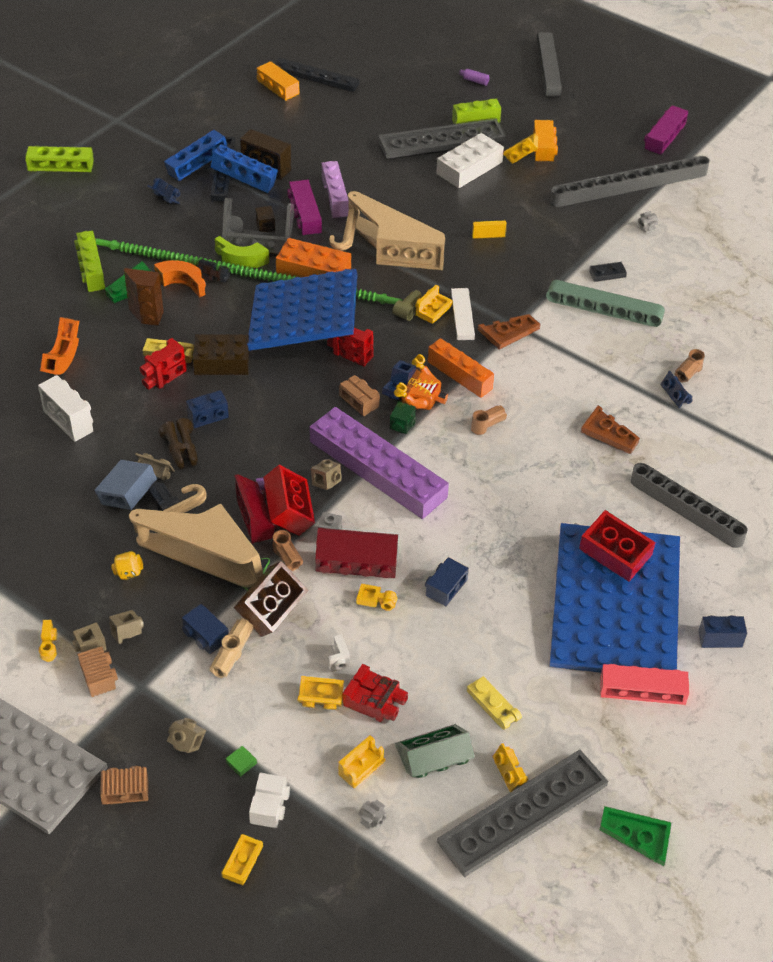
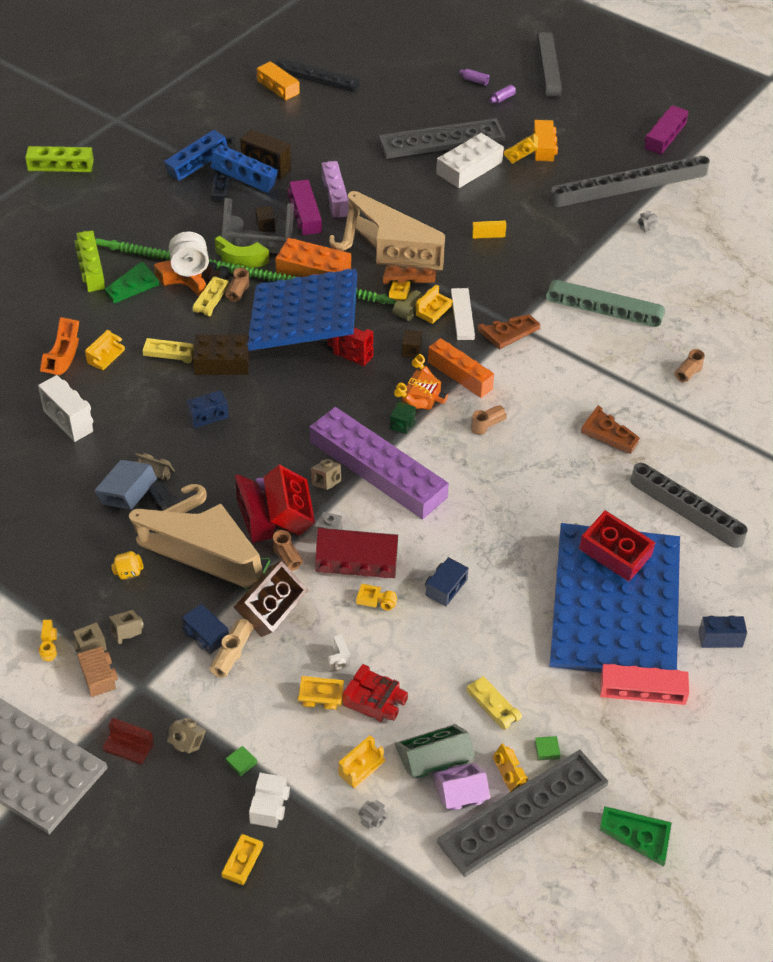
medium nougat brick [101,766,148,804] -> none
reddish brown slope [124,268,164,326] -> none
red hips [139,338,187,390] -> none
dark blue hinge [148,178,180,204] -> none
dark brown piece [158,418,198,469] -> none
medium nougat brick [339,375,380,416] -> none
dark blue brick [382,360,416,400] -> none
lime brick [452,99,501,124] -> none
black plate [589,262,627,282] -> none
dark blue hinge [660,371,693,408] -> none
none -> yellow hinge [85,330,125,371]
none -> clear red panel [103,718,154,764]
none -> white wheel [168,232,209,277]
none -> light yellow plate [193,277,229,316]
none -> medium nougat piece [225,267,249,302]
none -> dark orange wing [383,265,436,284]
none -> yellow plate [389,280,410,301]
none -> dark brown brick [402,329,422,358]
none -> lavender slope [432,762,490,810]
none -> medium lavender cylinder [489,85,516,104]
none -> bright green tile [535,736,560,760]

